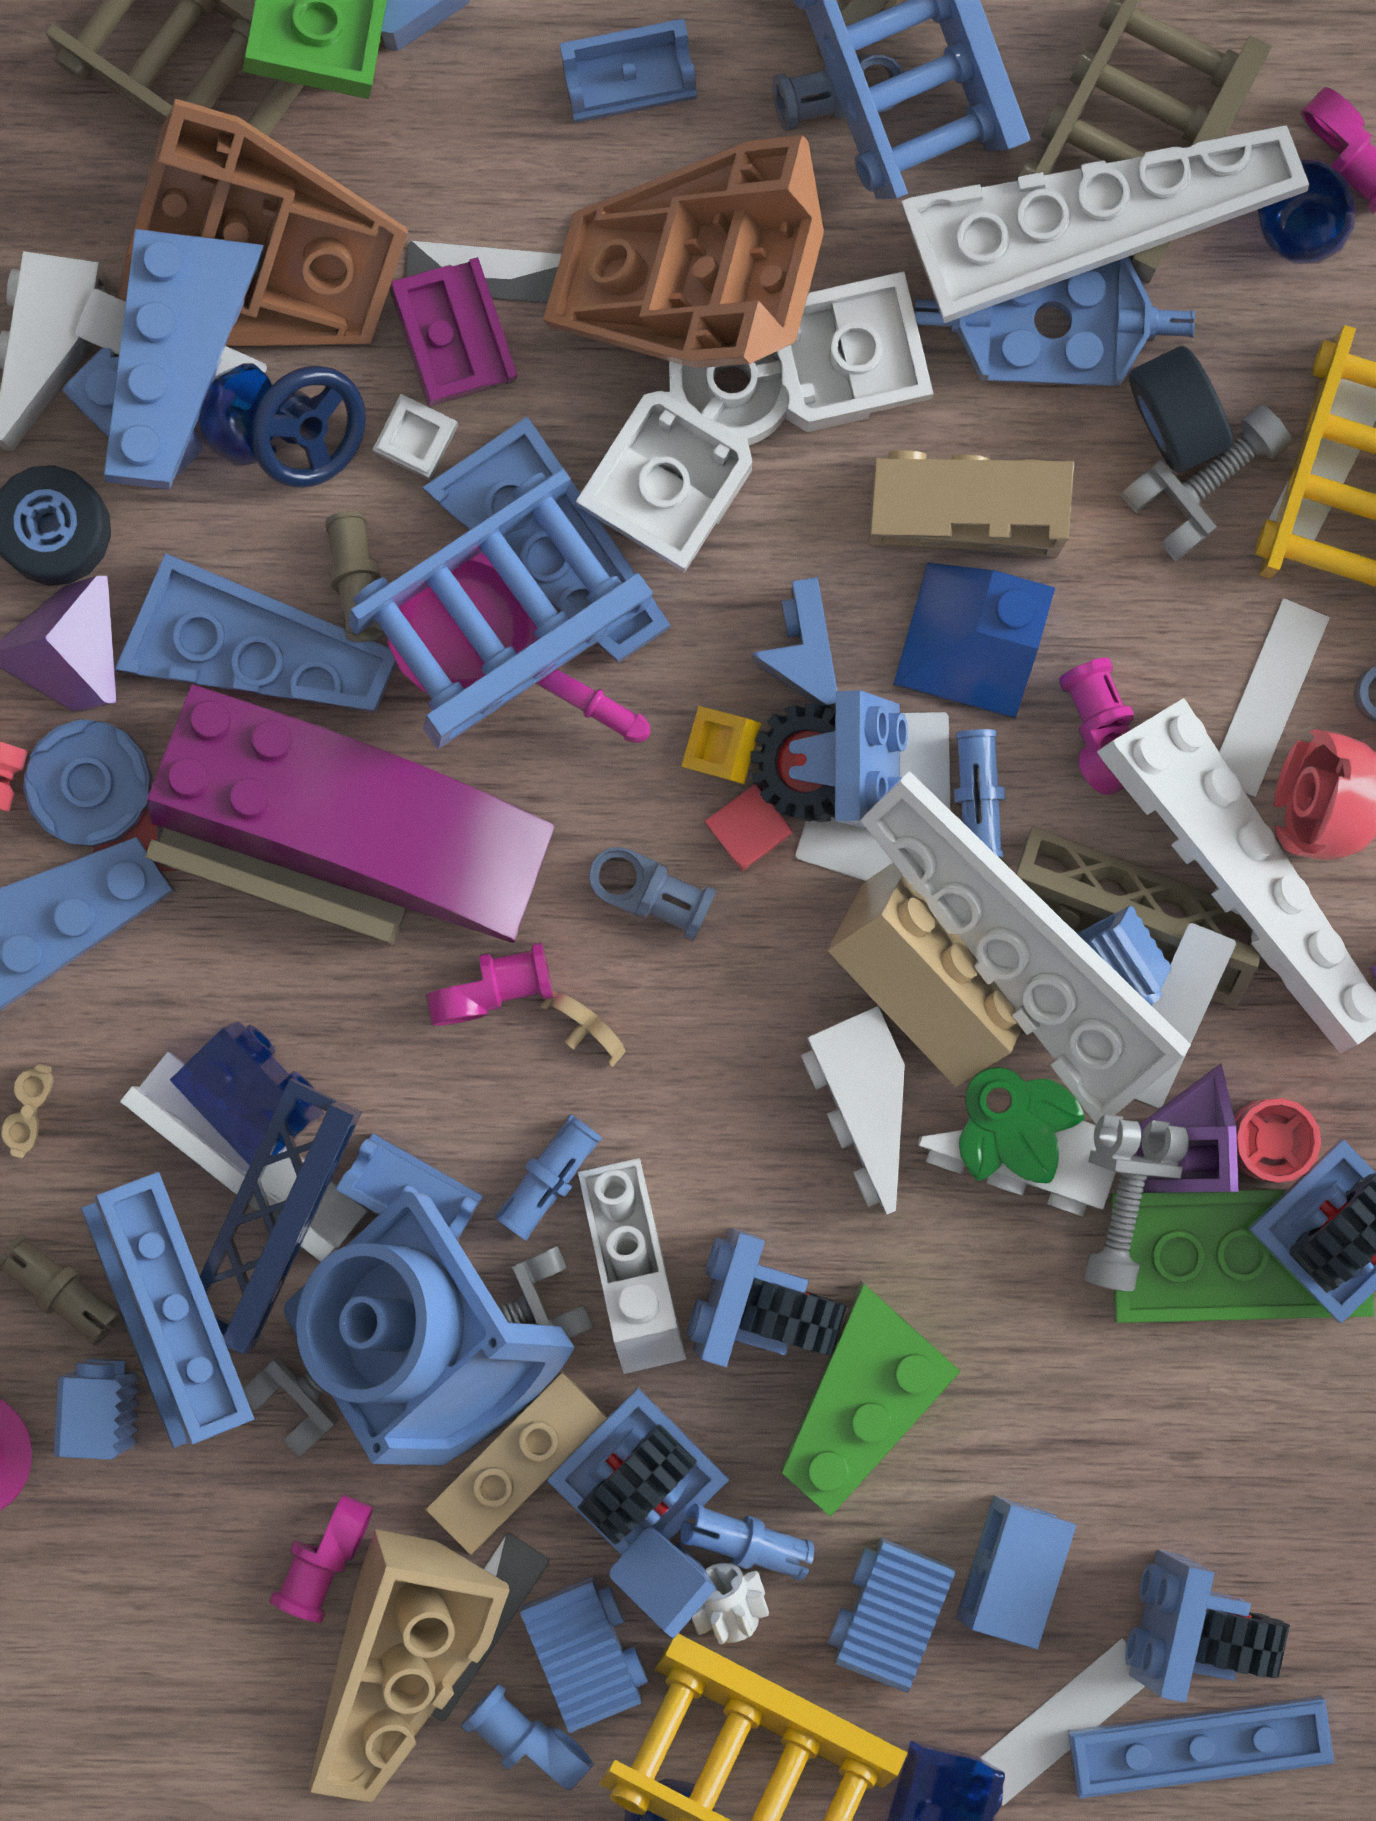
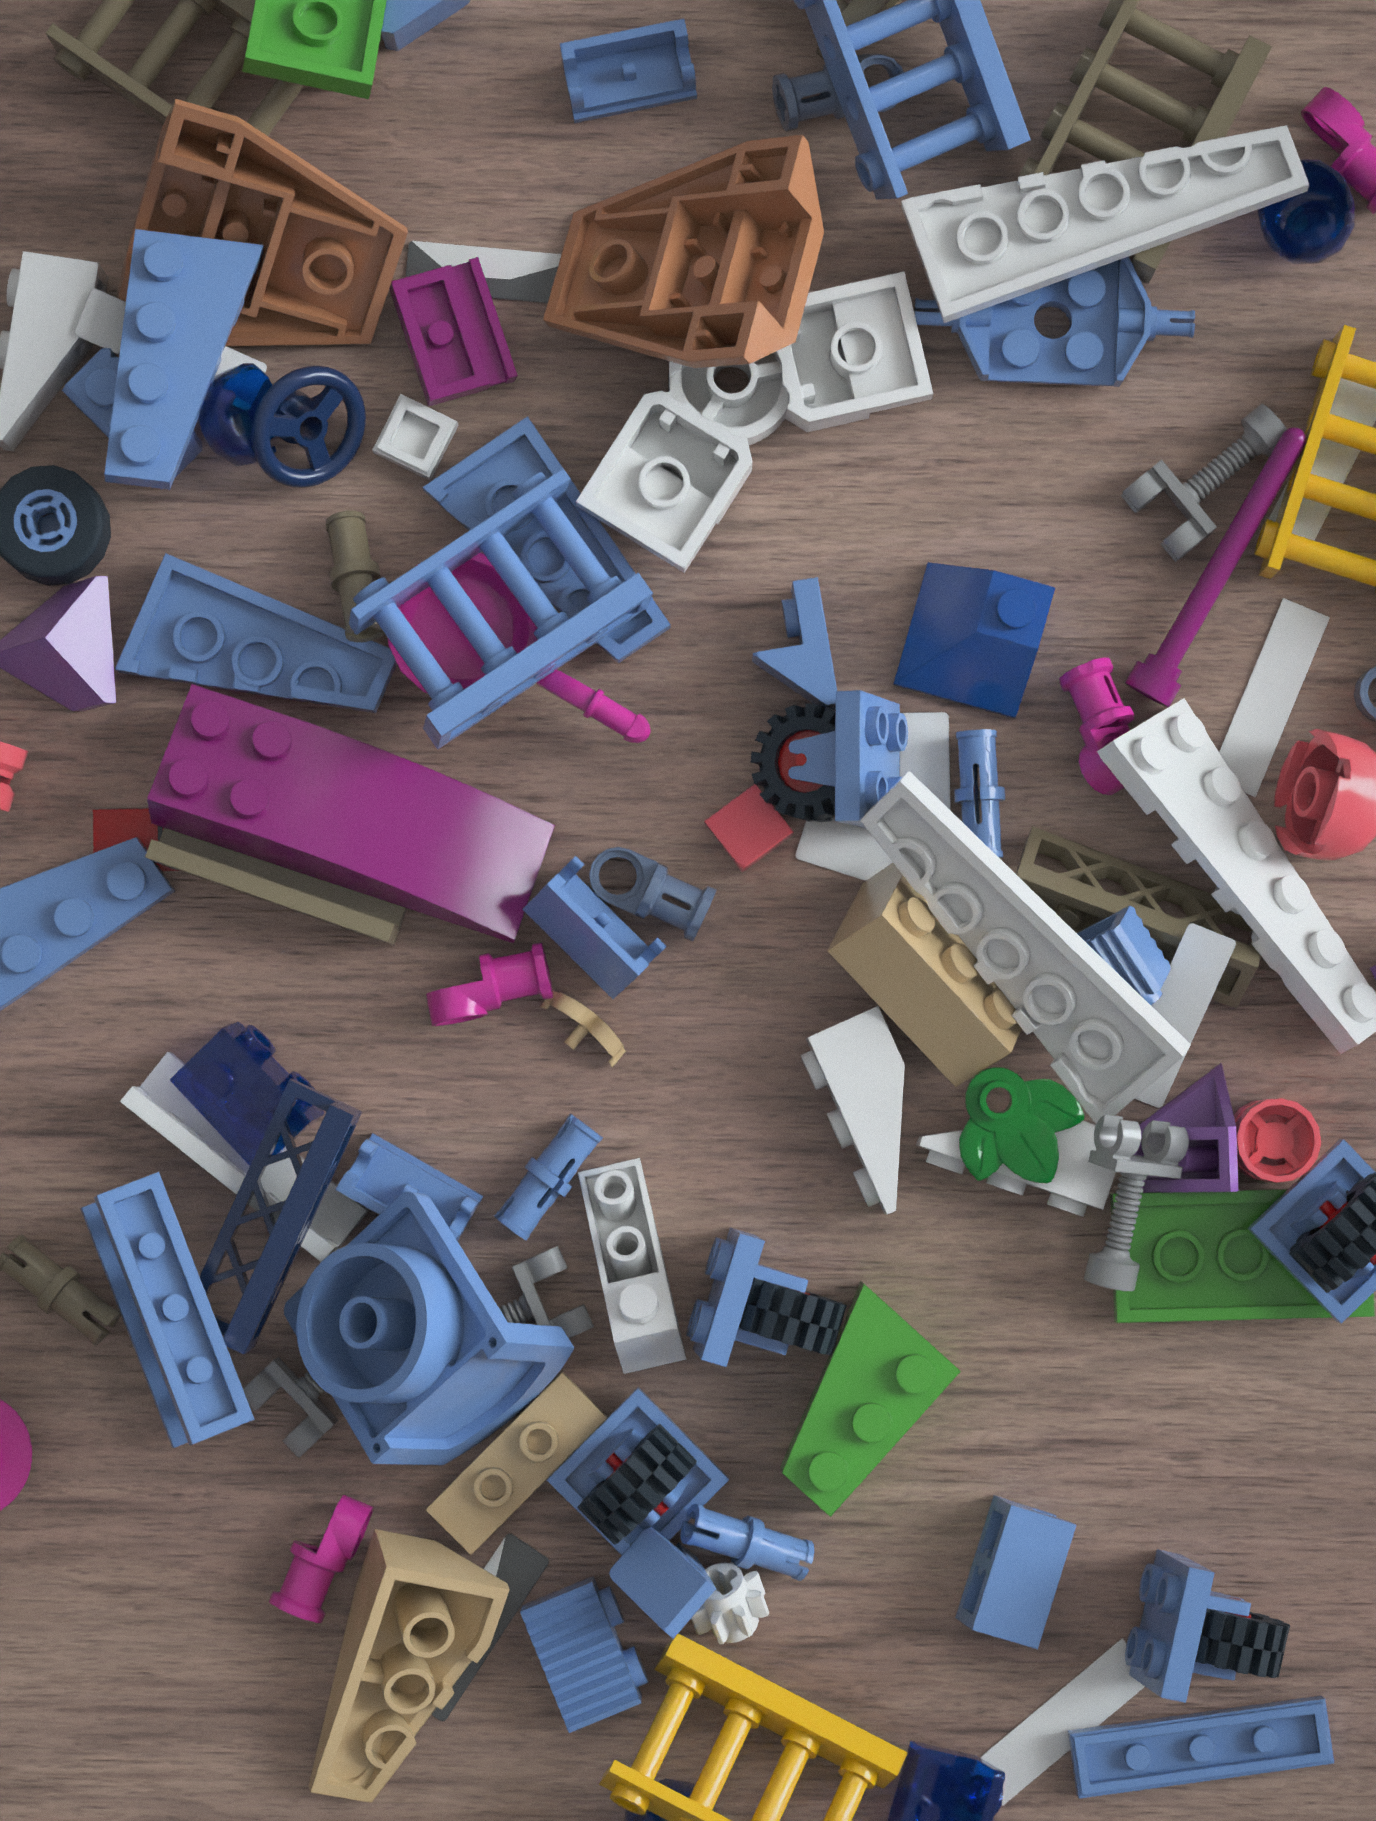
tan piece [1,1064,54,1159] -> none
medium blue tile [23,719,153,847] -> none
medium blue brick [54,1358,142,1460] -> none
medium blue connector [460,1683,594,1790] -> none
yellow plate [681,706,762,784] -> none
medium blue brick [827,1537,955,1693] -> none
tan wedge [868,450,1074,558] -> none
black wheel [1129,346,1233,473] -> none
none -> medium blue hinge [522,856,667,999]
none -> magenta piece [1125,427,1307,708]

